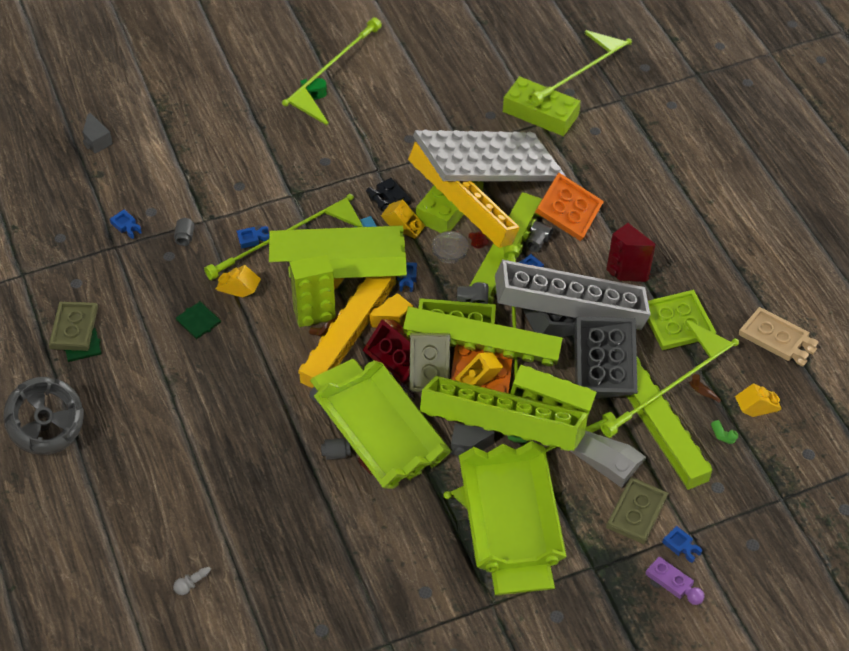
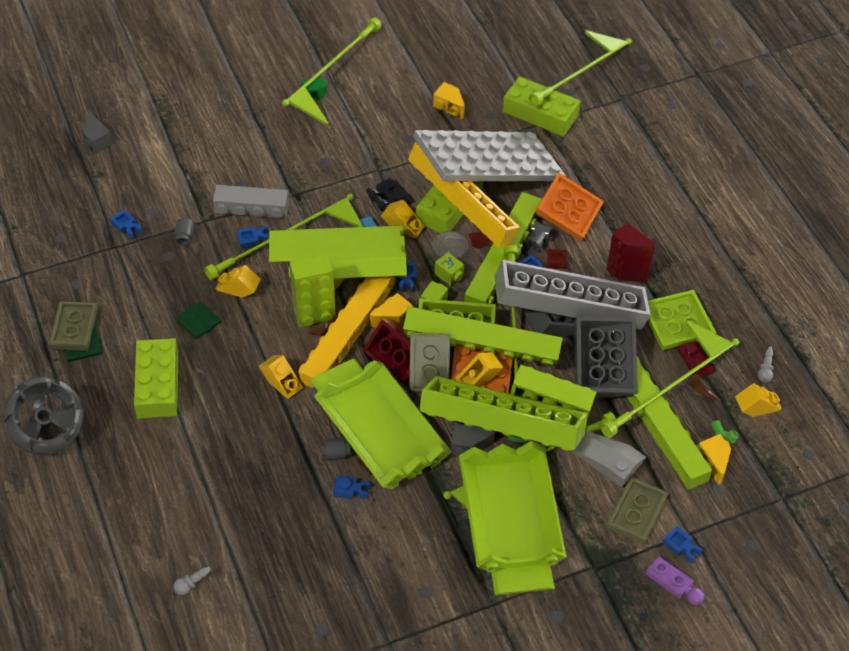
dark grey piece [457,282,489,304] -> none
tan tile [739,307,819,366] -> none
none -> lime brick [134,338,178,419]
none -> light grey brick [213,185,289,218]
none -> yellow slope [259,355,303,399]
none -> blue plate [333,475,371,499]
none -> lime brick [421,281,448,300]
none -> yellow slope [433,82,465,119]
none -> lime brick [435,252,464,286]
none -> clear red plate [547,249,566,269]
none -> dark red plate [677,340,714,378]
none -> yellow slope [698,434,731,485]
none -> light grey bar [757,346,774,383]

